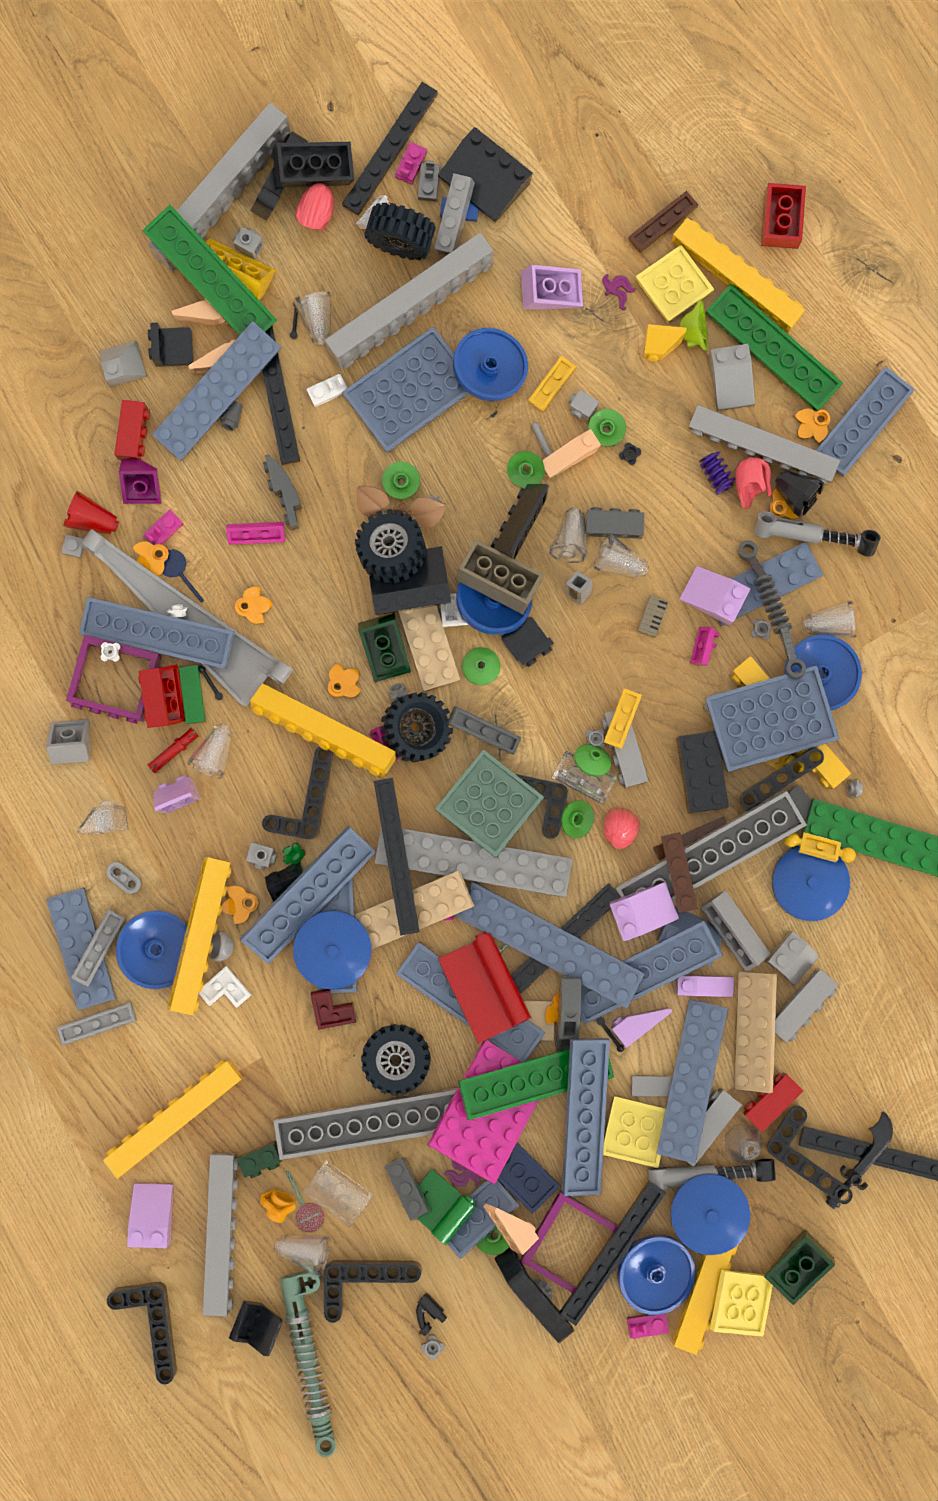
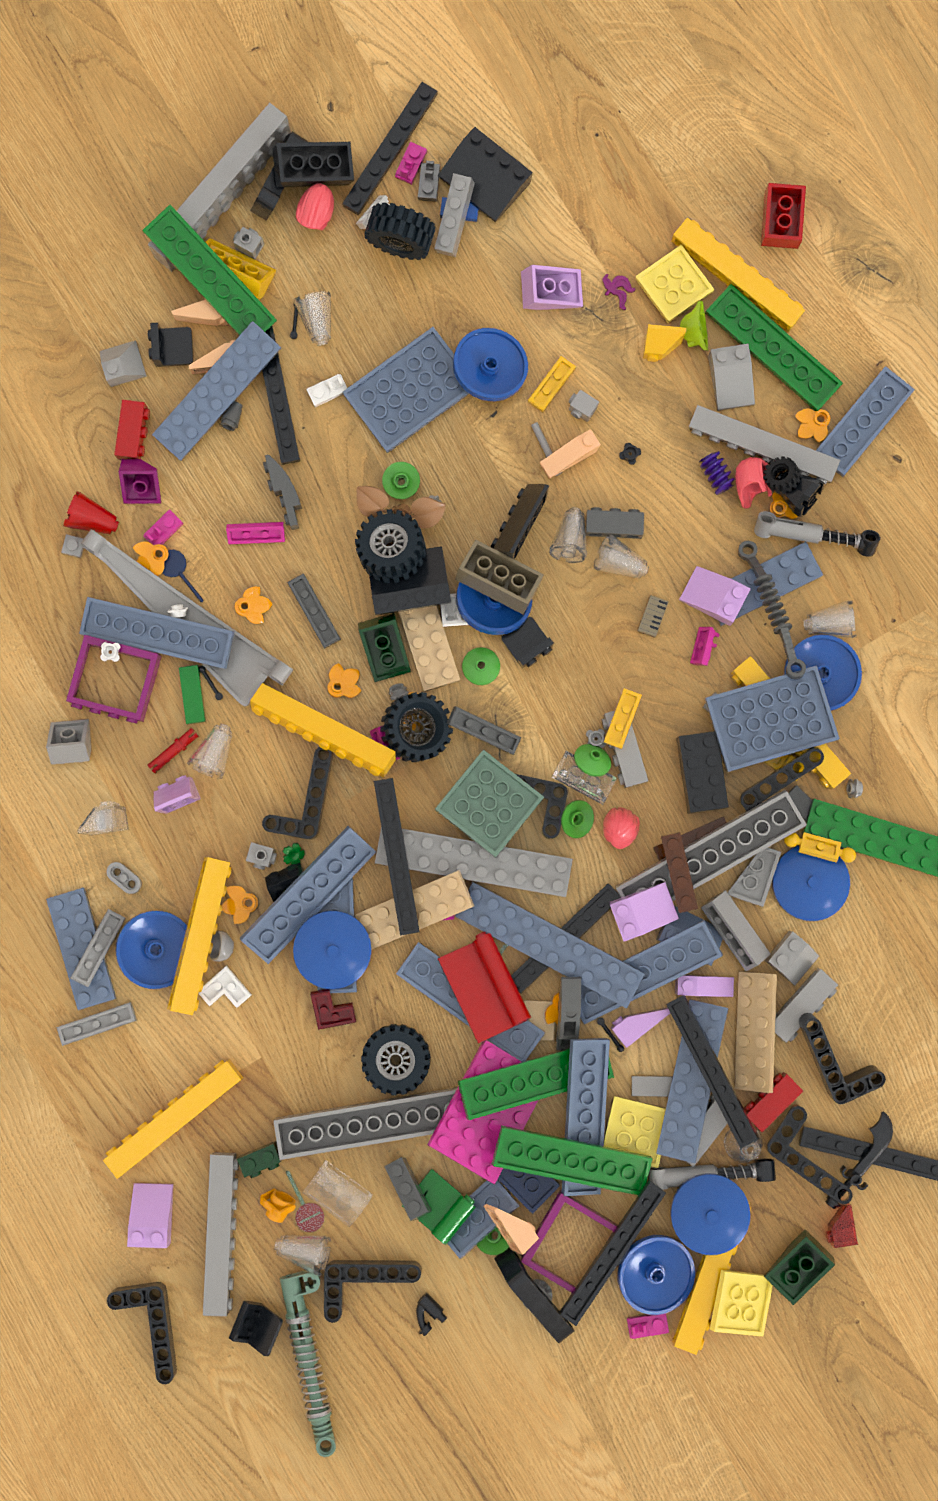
red slope [138,664,186,728] -> none
light grey brick [325,233,493,370] -> none
light grey plate [421,1335,444,1360] -> none
magenta piece [444,1160,480,1186] -> none
bright green dish [507,451,545,488] -> none
light grey brick [566,571,592,605] -> none
bright green dish [588,409,626,447] -> none
reddish brown plate [628,191,698,253] -> none
light grey plate [751,619,772,640] -> none
none -> dark grey tile [287,573,341,649]
none -> green plate [492,1125,653,1195]
none -> black plate [666,995,759,1148]
none -> light grey wing [727,848,781,907]
none -> black tyre [763,456,801,494]
none -> black beam [799,1013,886,1104]
none -> clear red slope [826,1203,858,1248]

